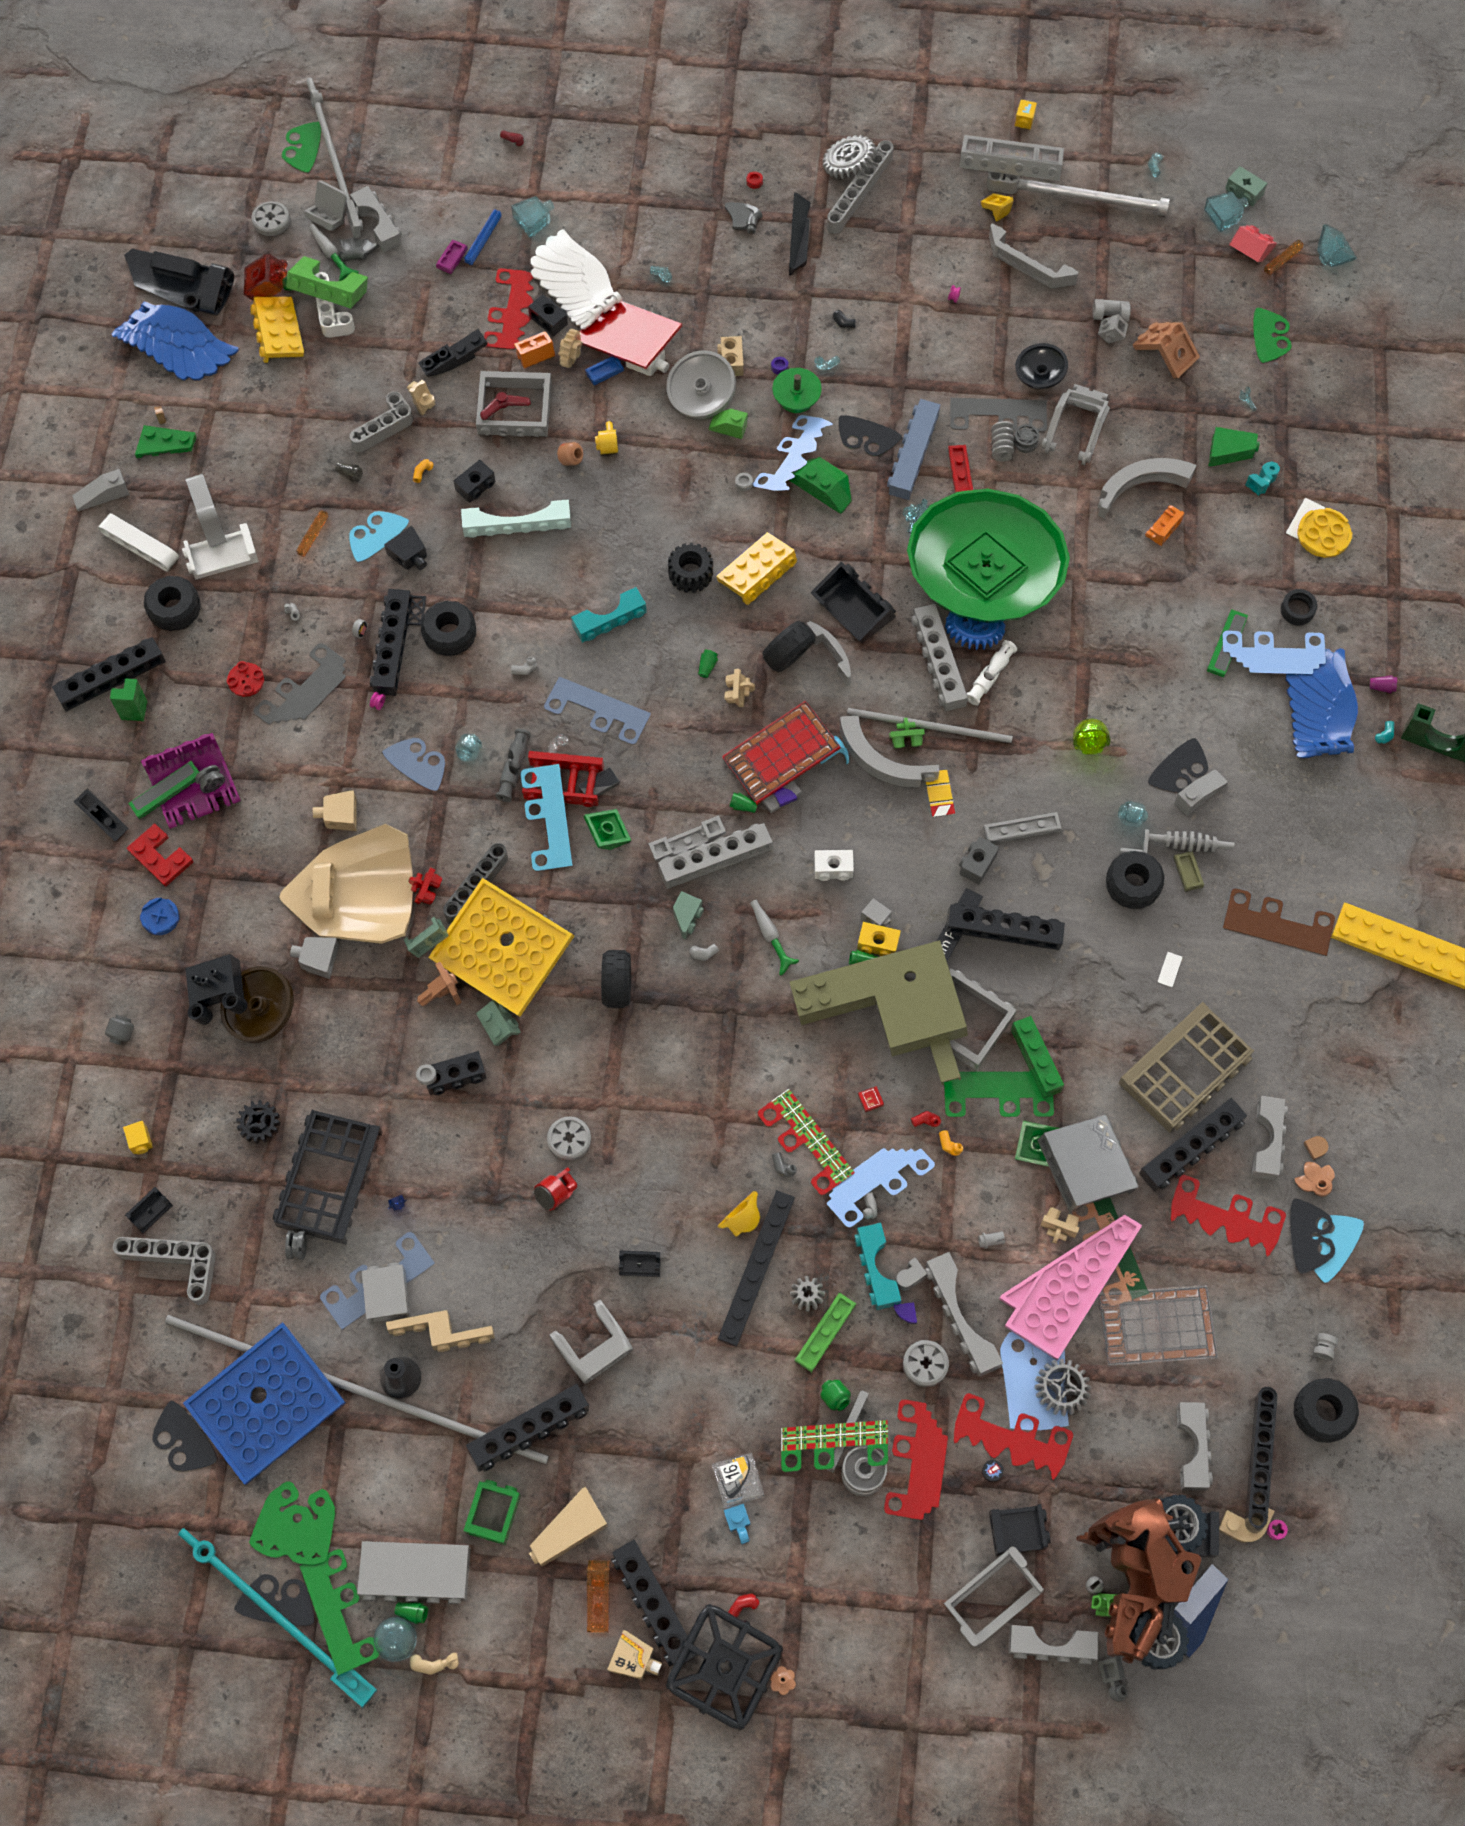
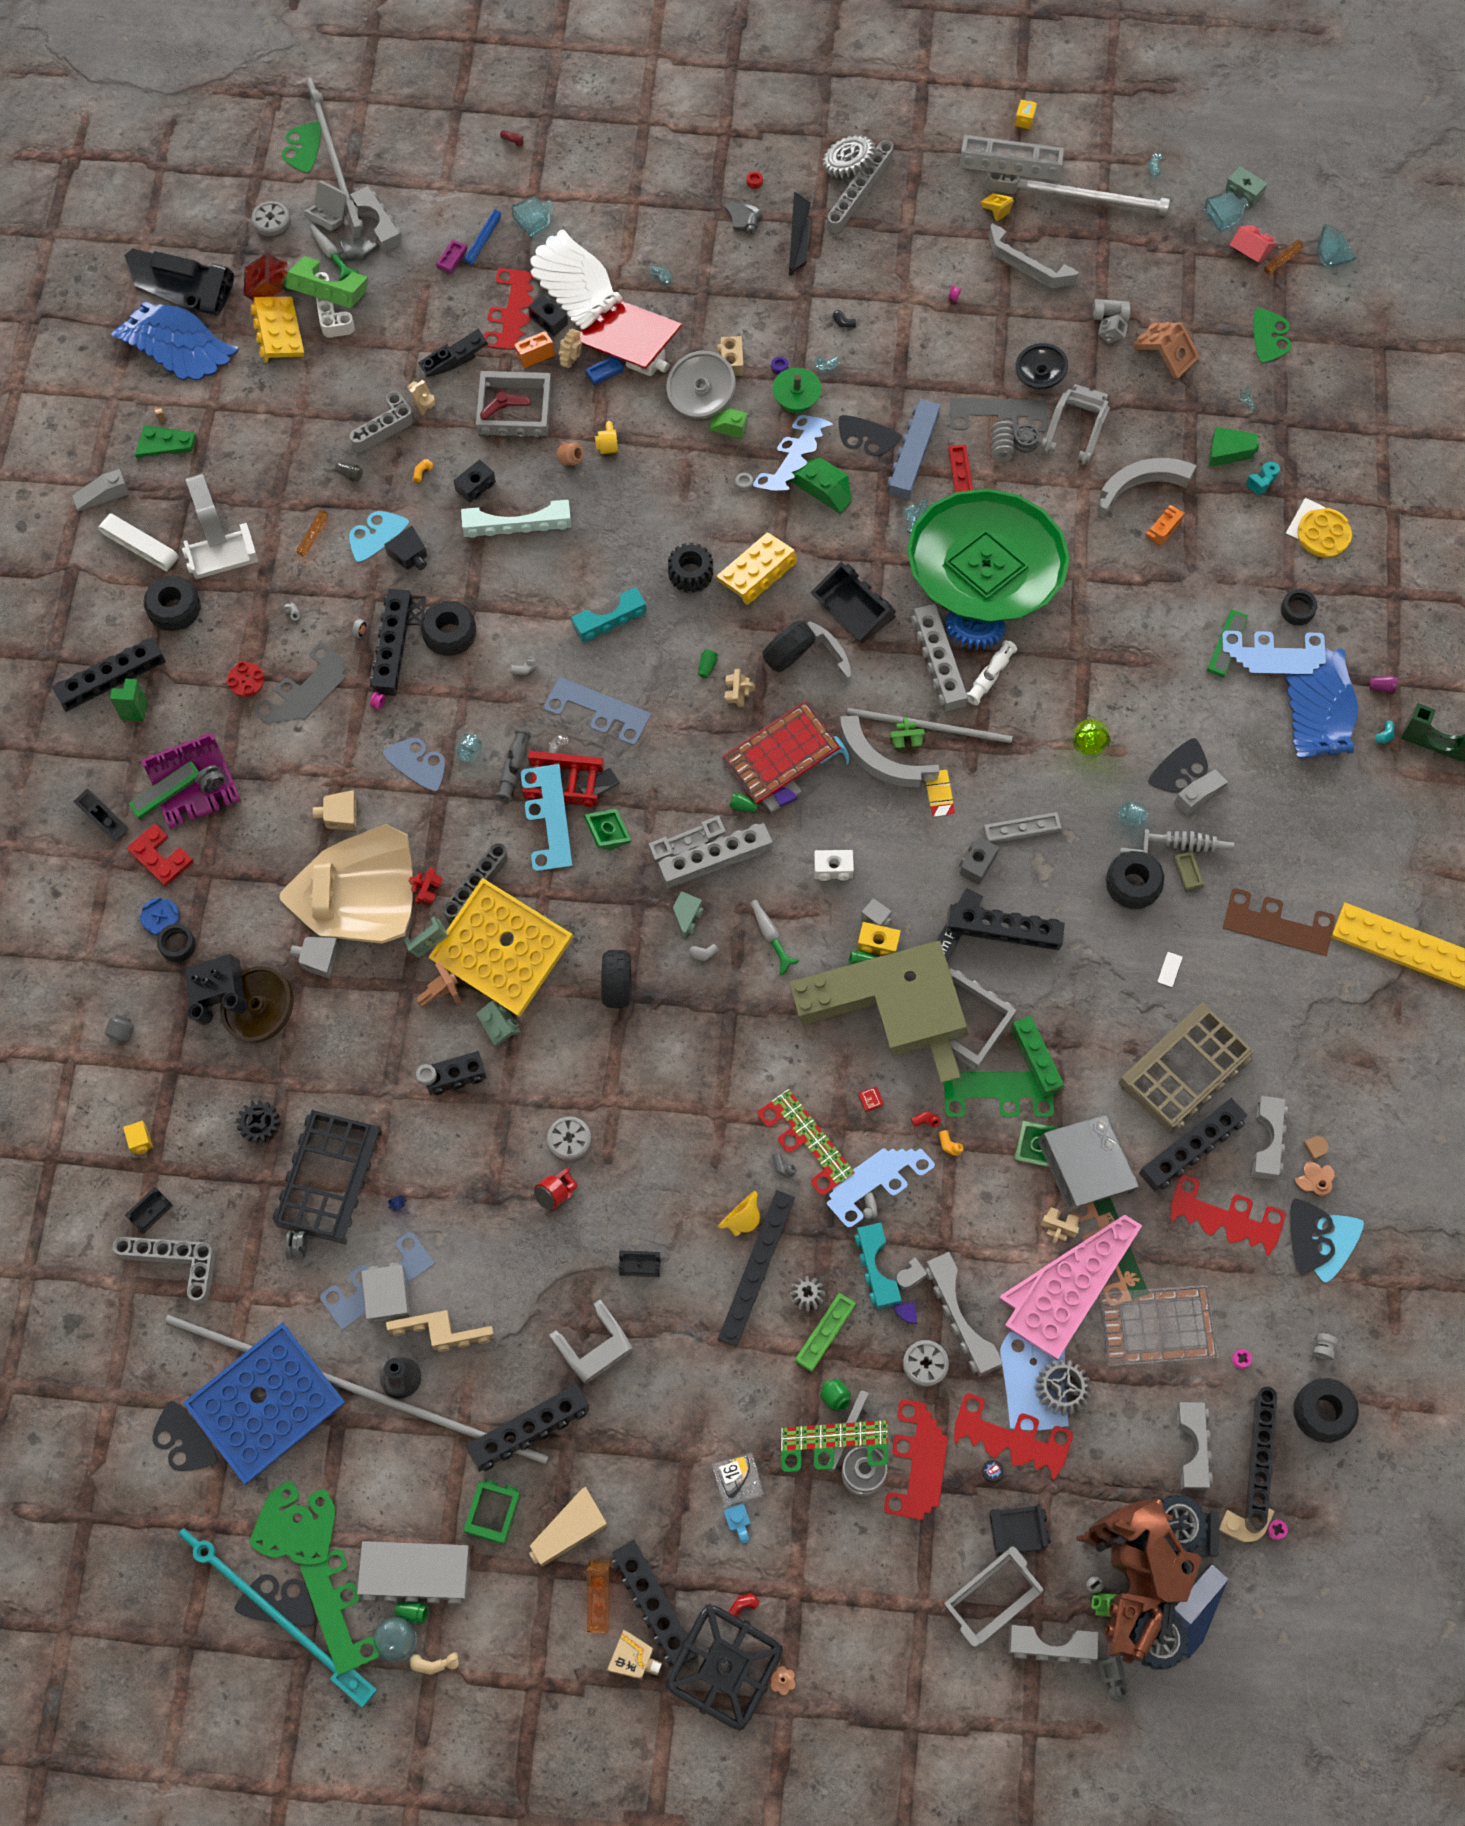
light grey pin [978,1231,1005,1249] -> none
none -> black tyre [156,923,196,962]
none -> dark pink bush [1232,1349,1252,1369]

